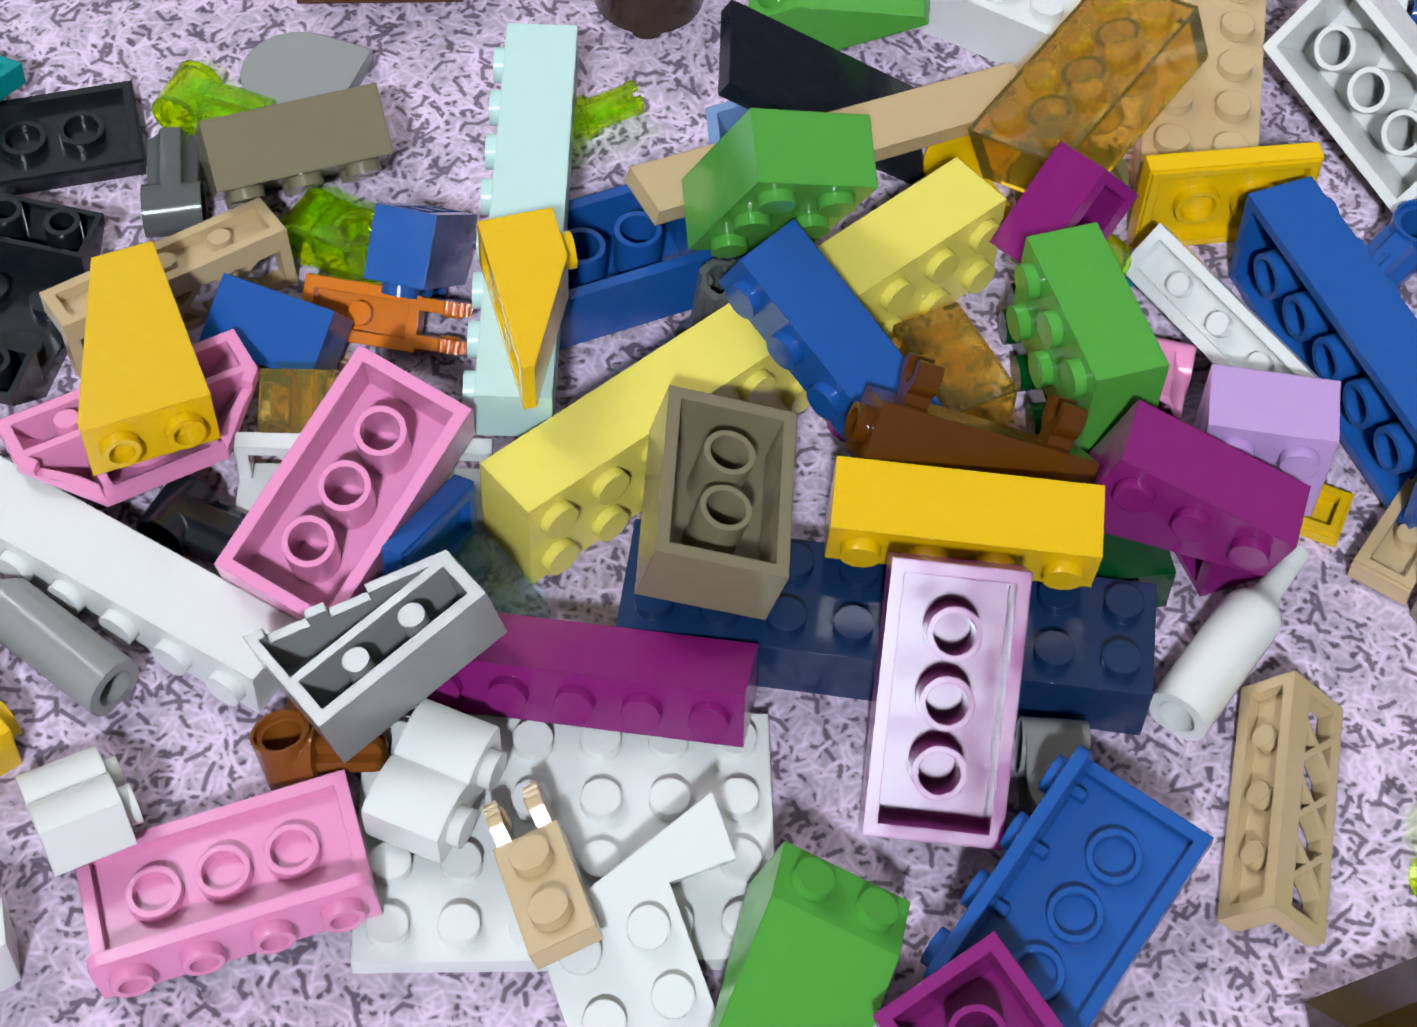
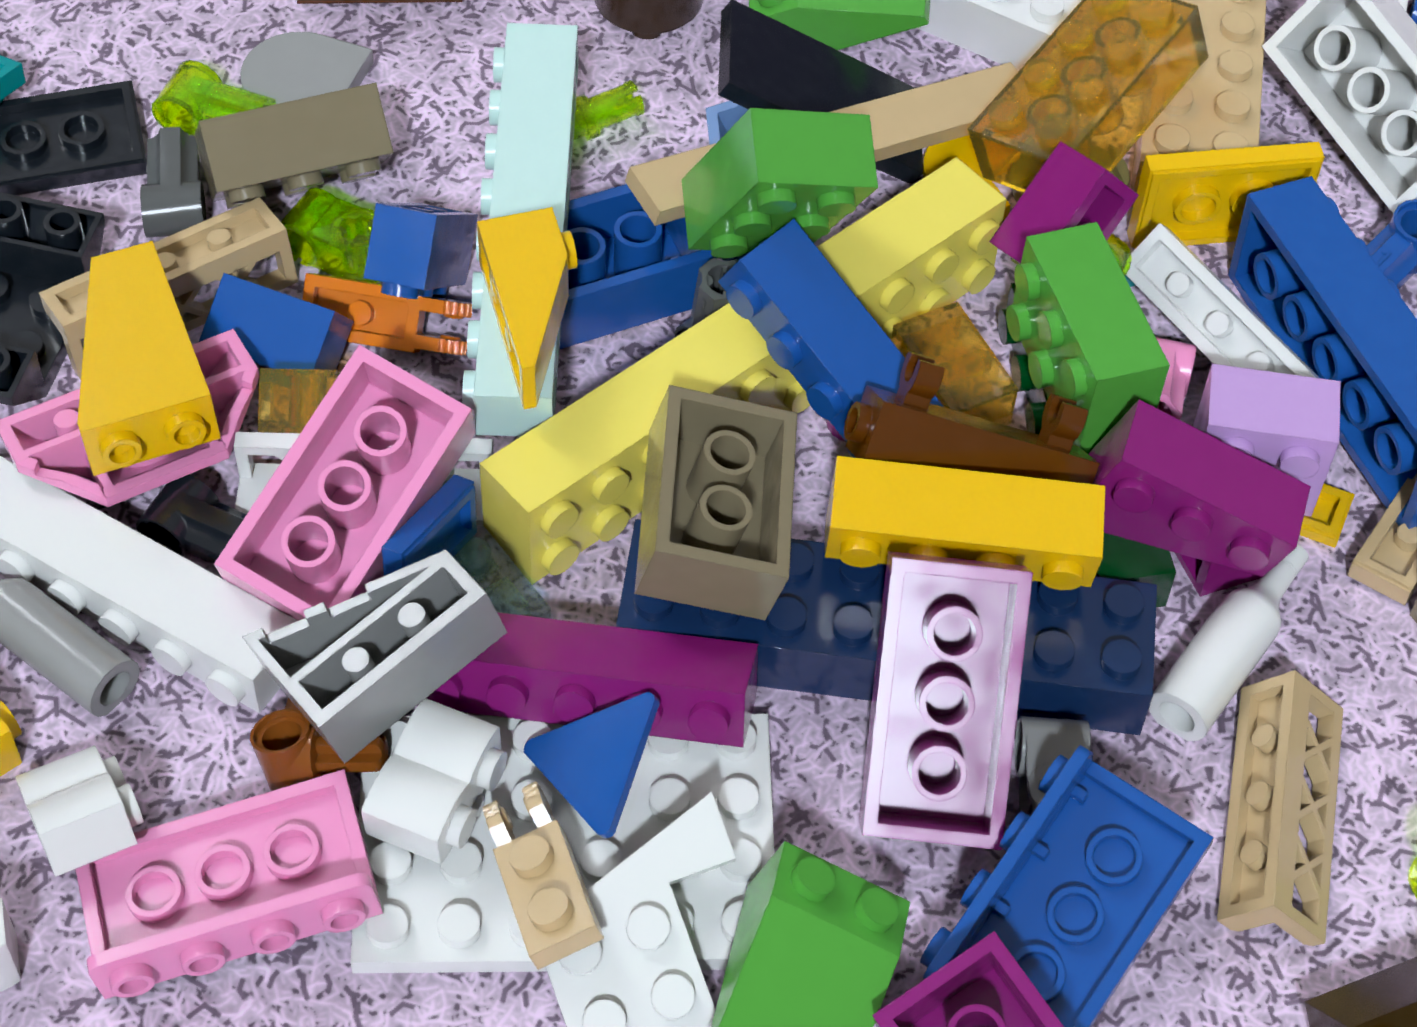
none -> blue piece [524,692,660,839]

